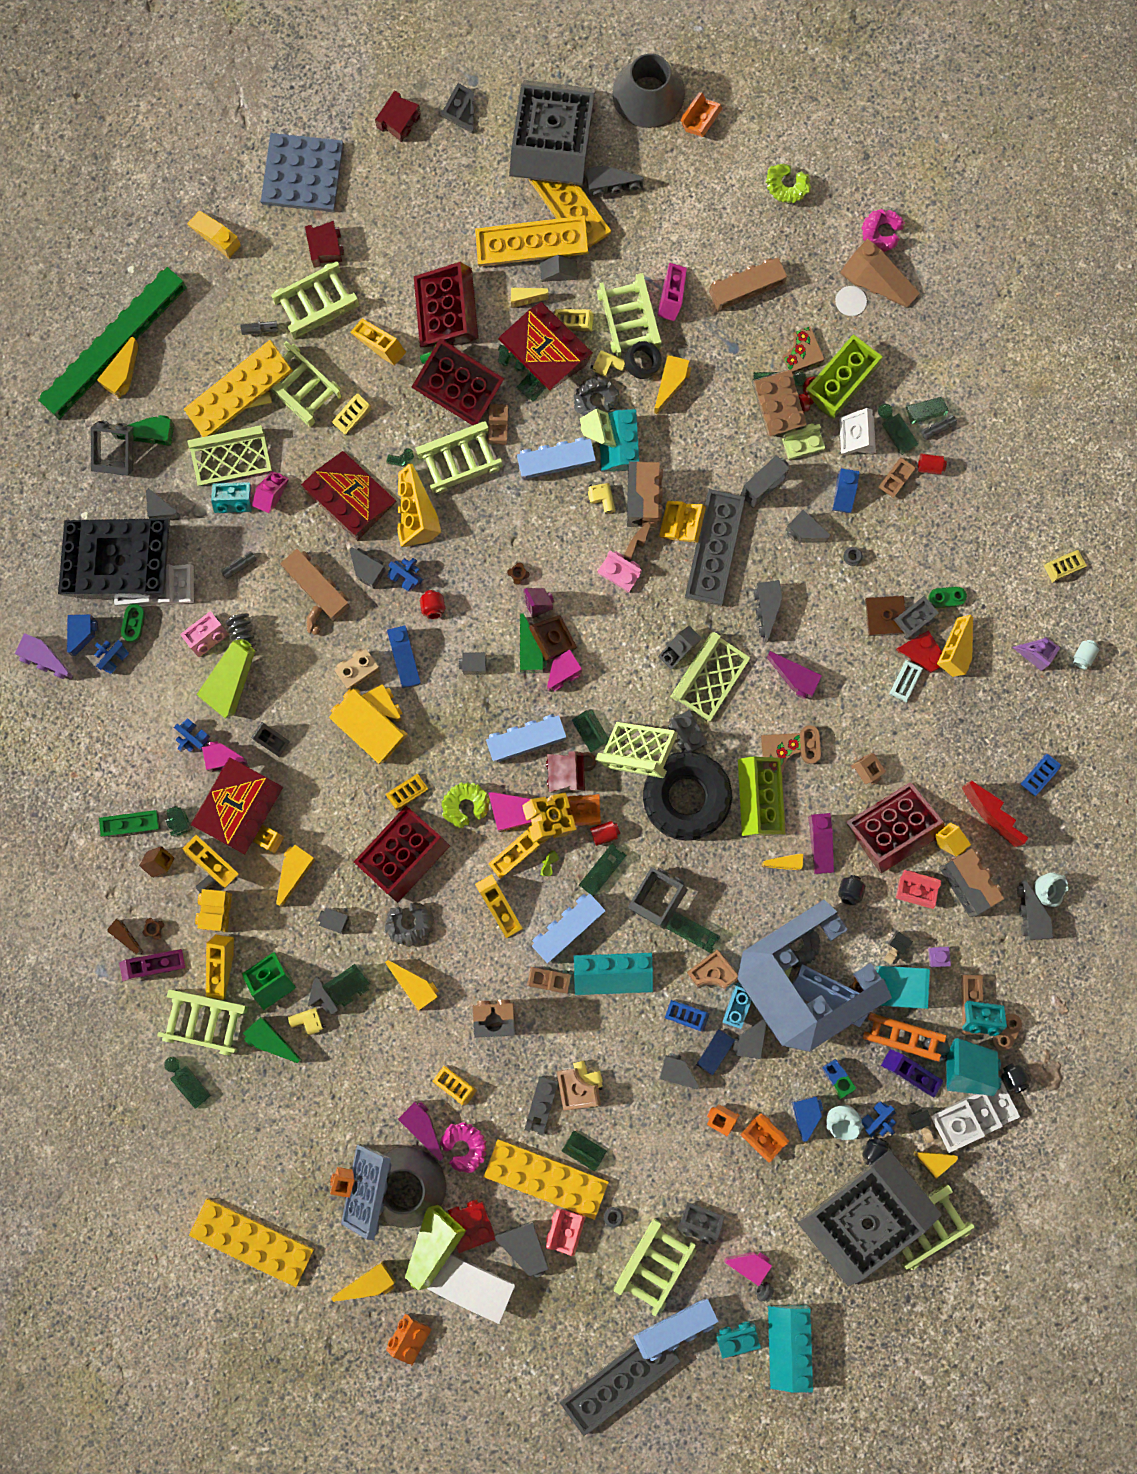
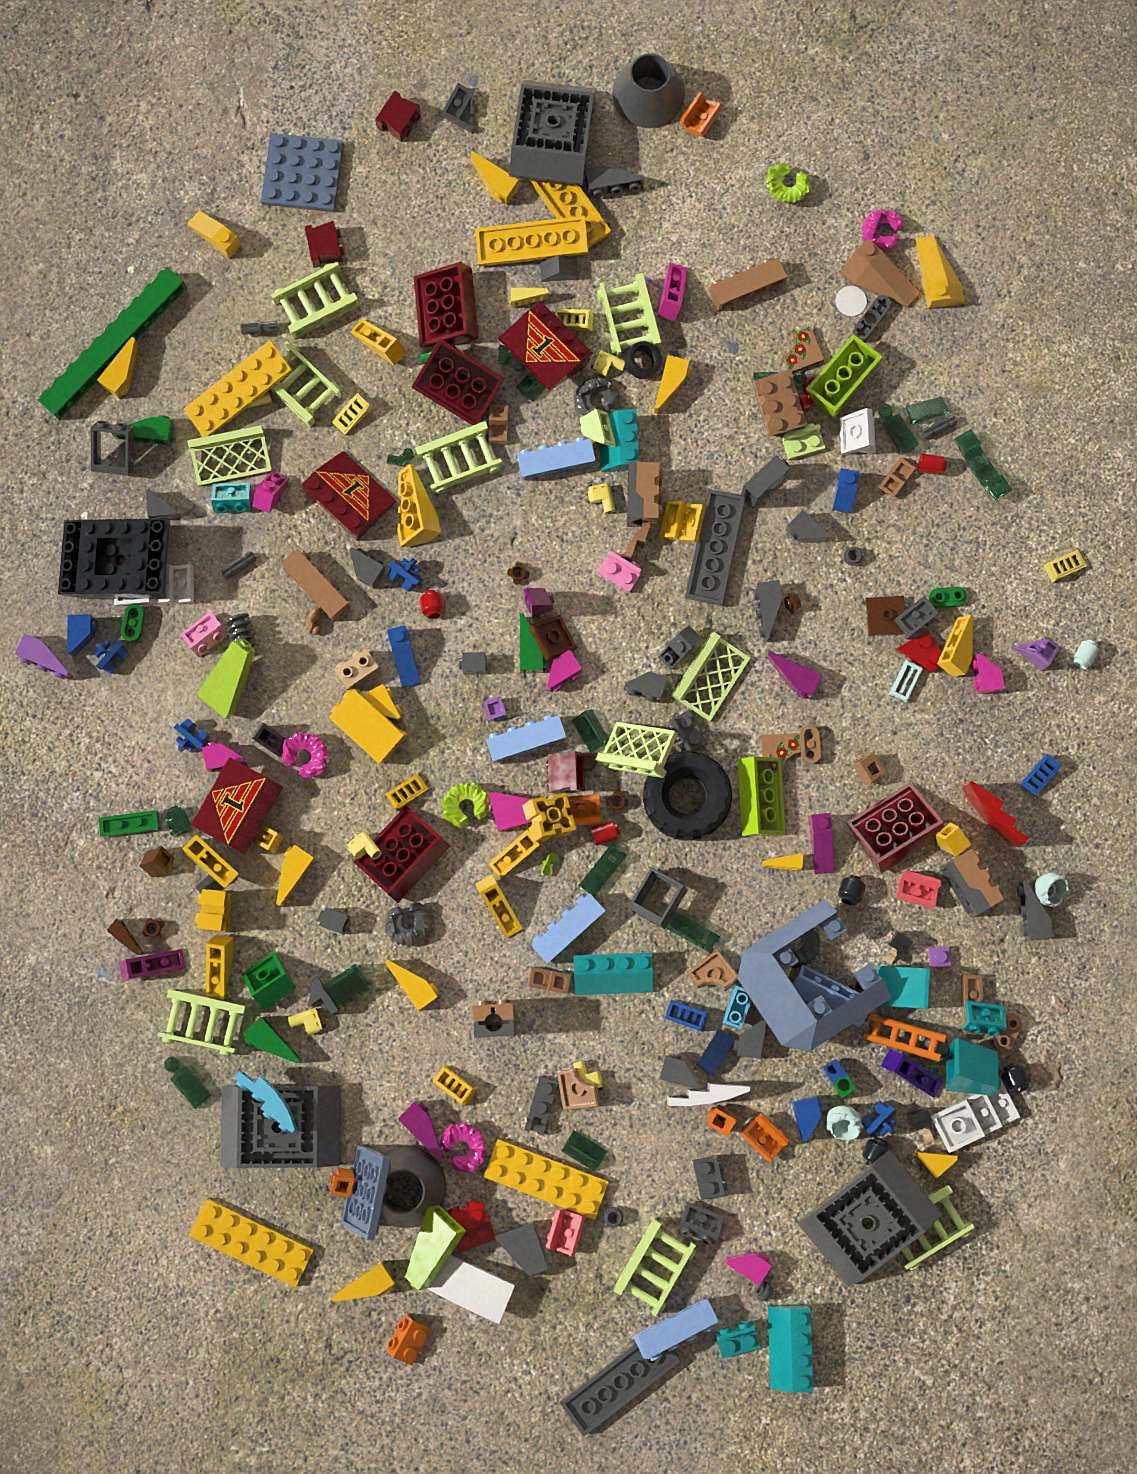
none -> dark grey slope [220,1085,341,1168]
none -> medium azure slope [234,1070,297,1133]
none -> dark pink piece [282,732,329,778]
none -> light yellow piece [347,832,382,859]
none -> yellow slope [471,151,519,205]
none -> medium lavender plate [482,696,507,721]
none -> reddish brown plate [605,791,628,814]
none -> dark grey slope [624,671,668,703]
none -> white slope [667,1083,750,1106]
none -> dark grey bracket [692,1155,728,1200]
none -> reddish brown plate [784,593,801,614]
none -> dark grey beam [852,295,891,342]
none -> yellow wedge [915,236,965,309]
none -> clear green slope [955,429,1012,500]
none -> dark pink slope [970,654,1005,695]

